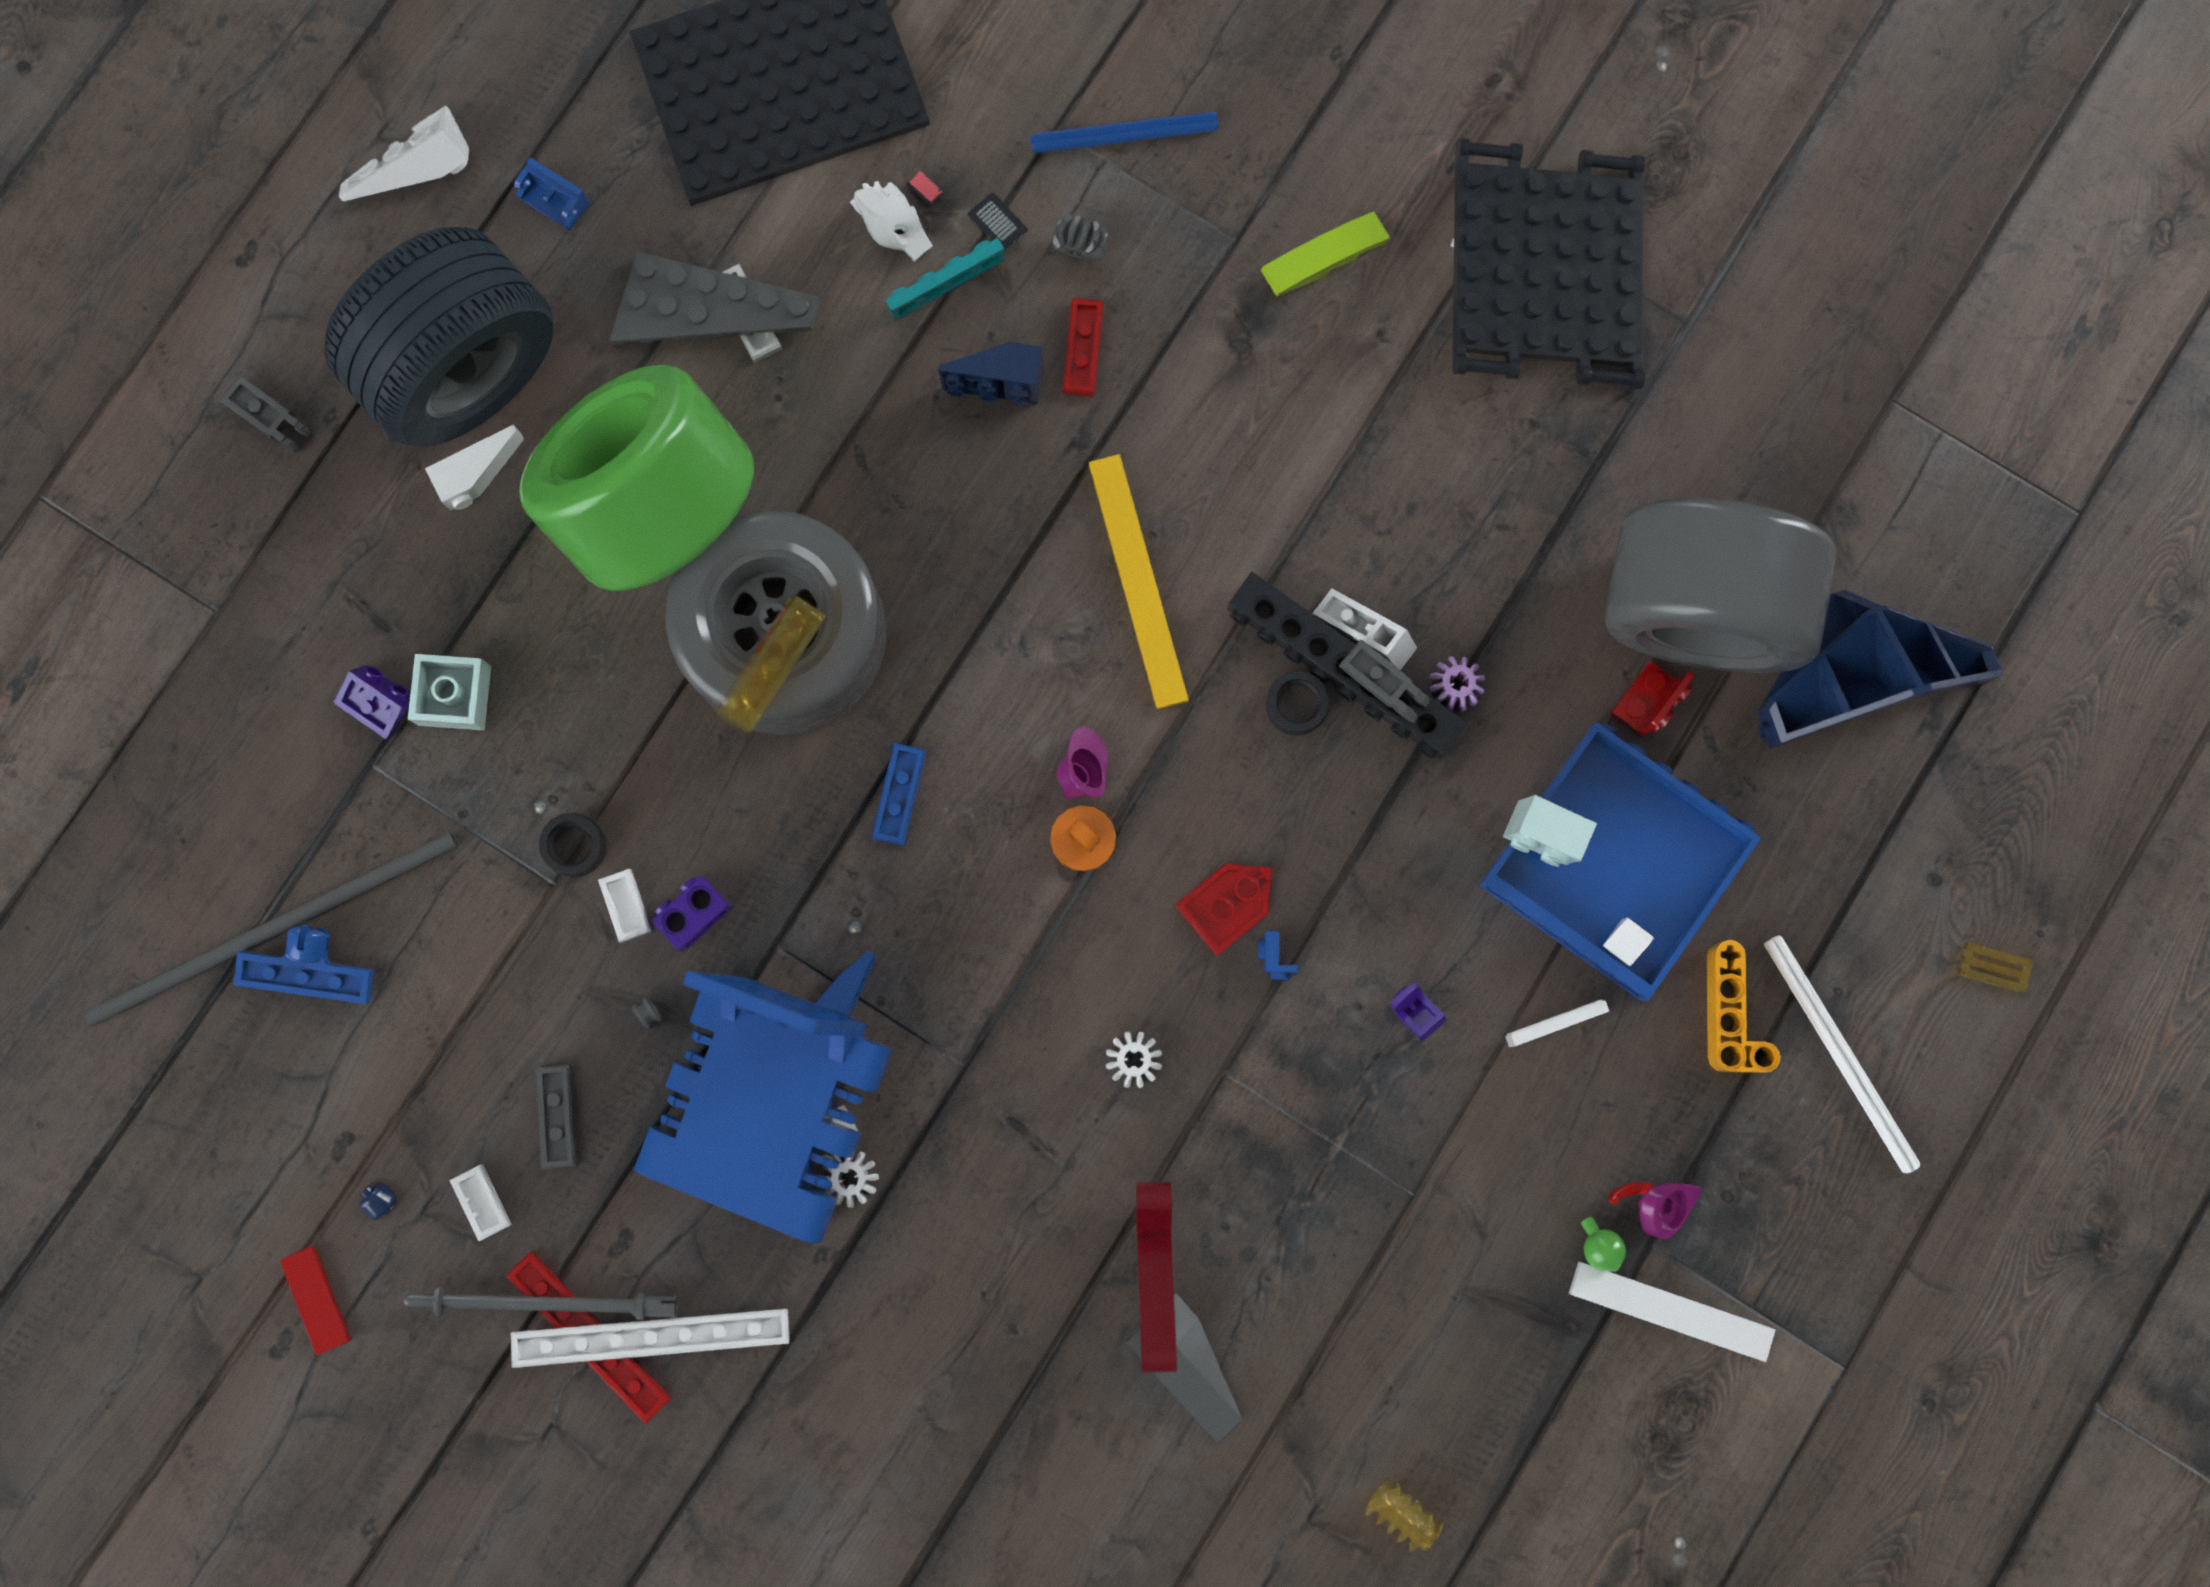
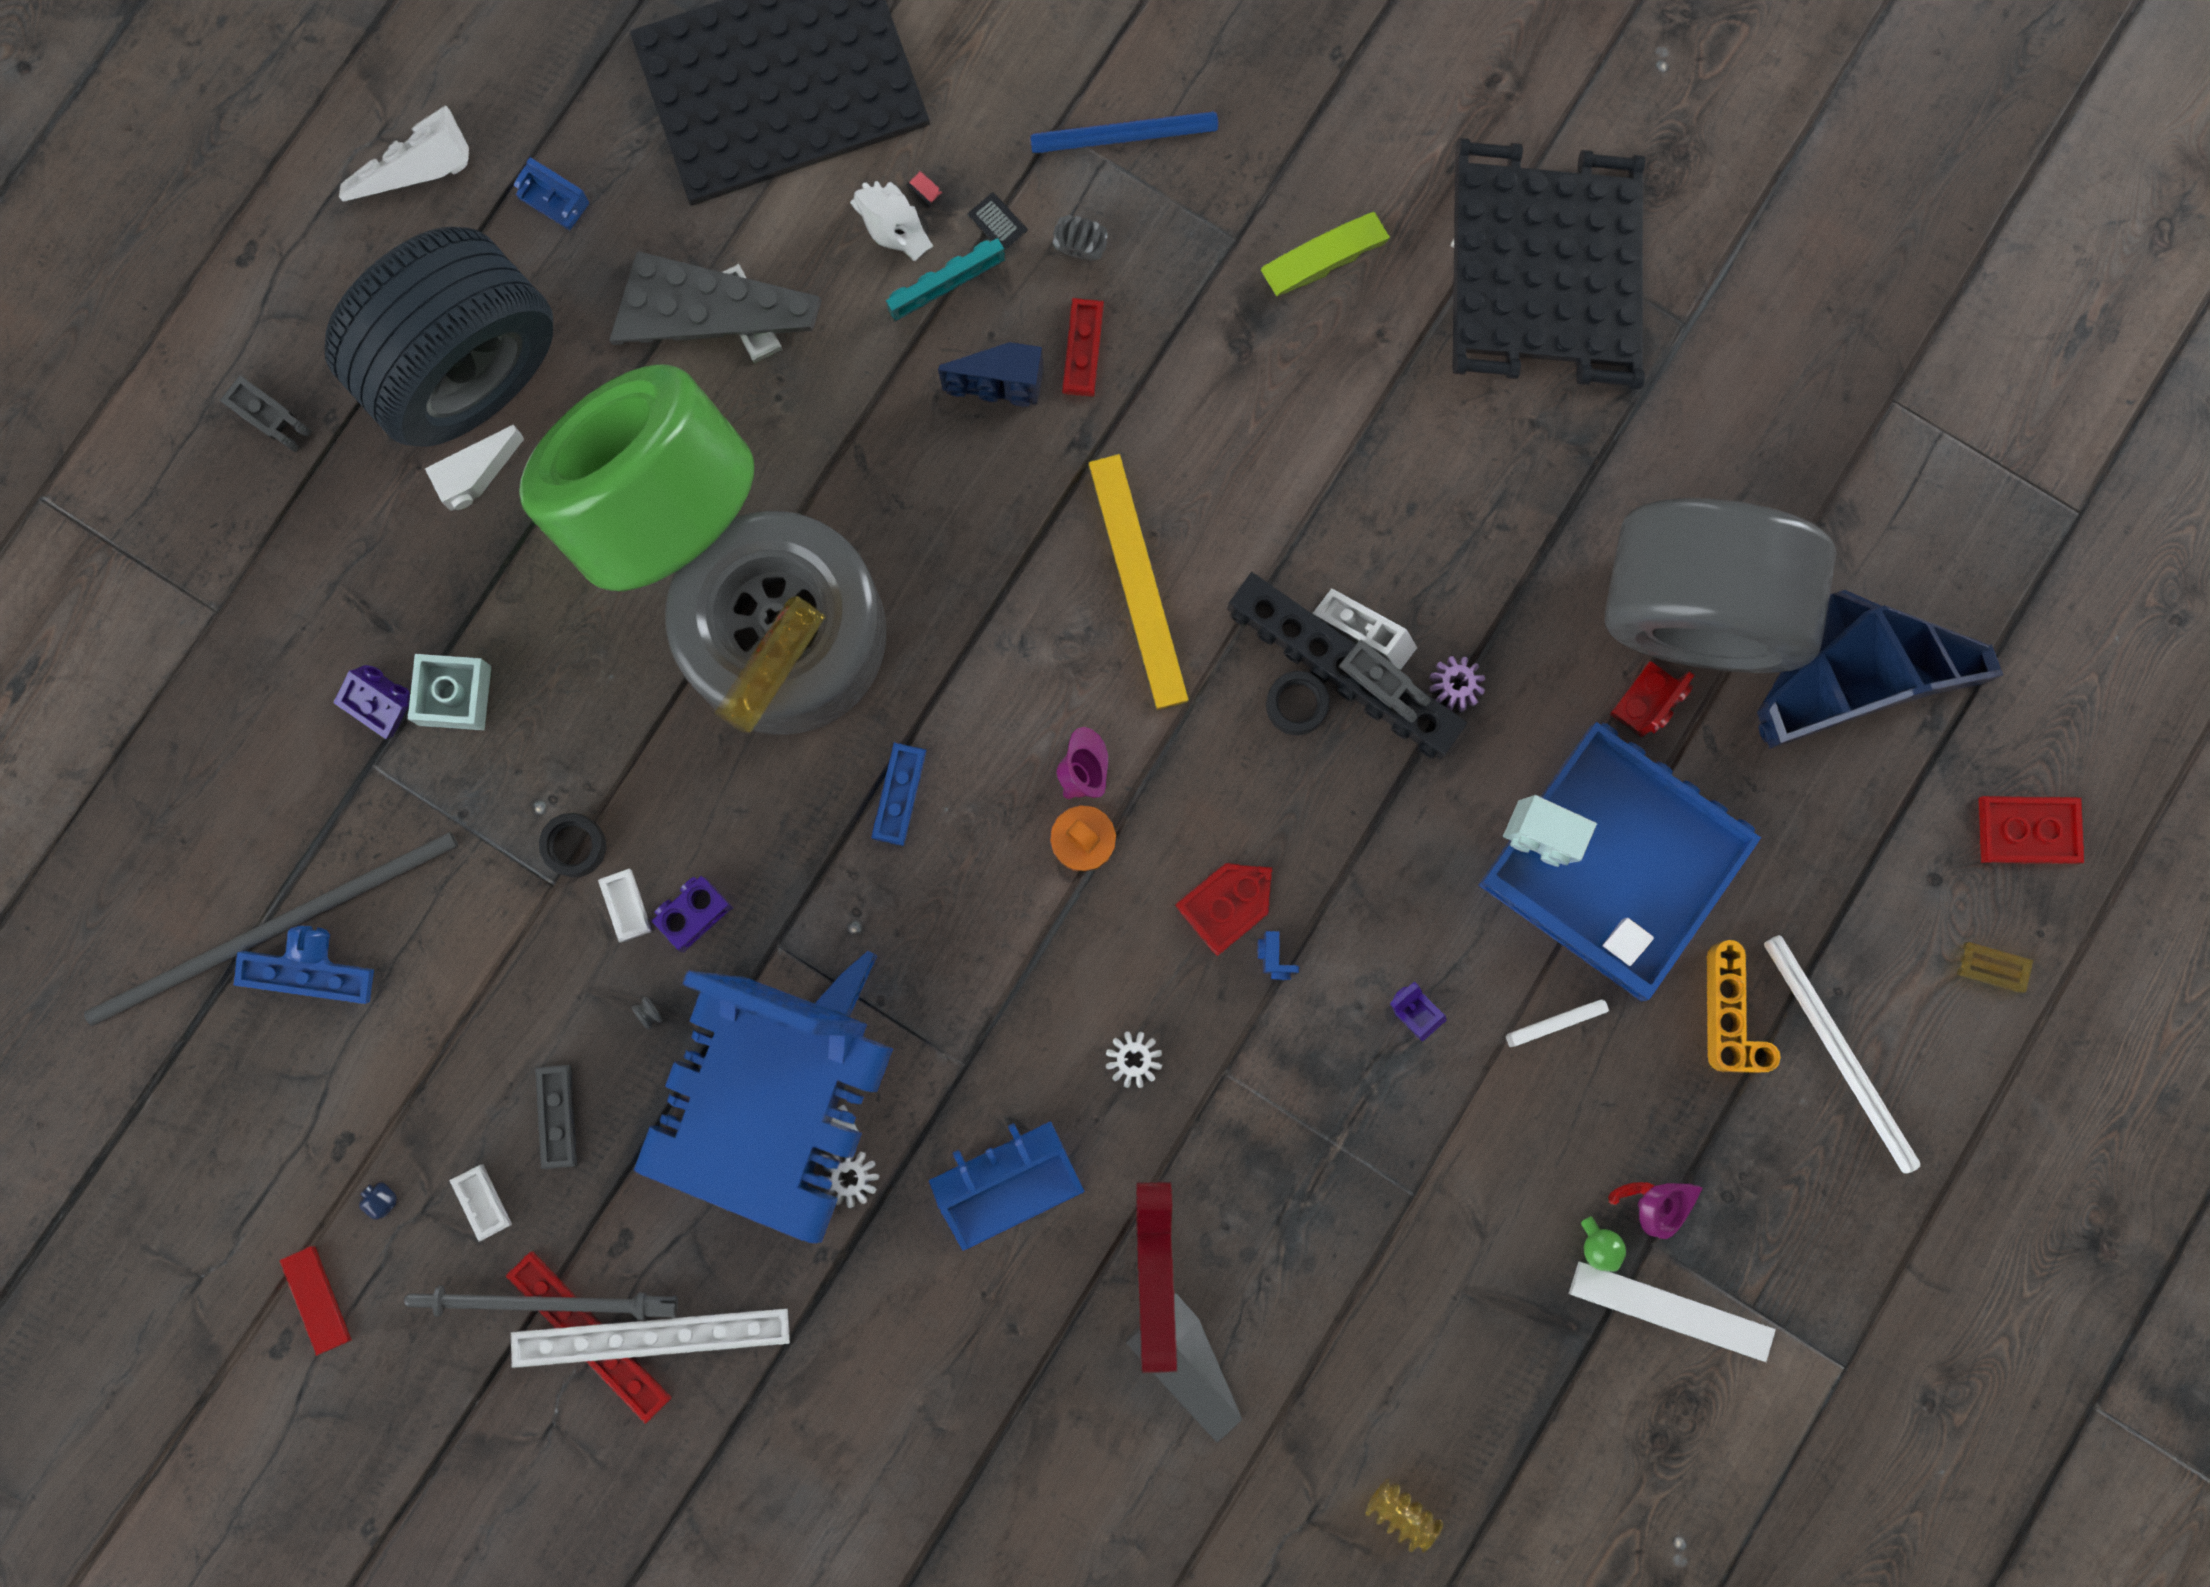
none -> blue piece [928,1121,1085,1251]
none -> red tile [1978,796,2084,864]

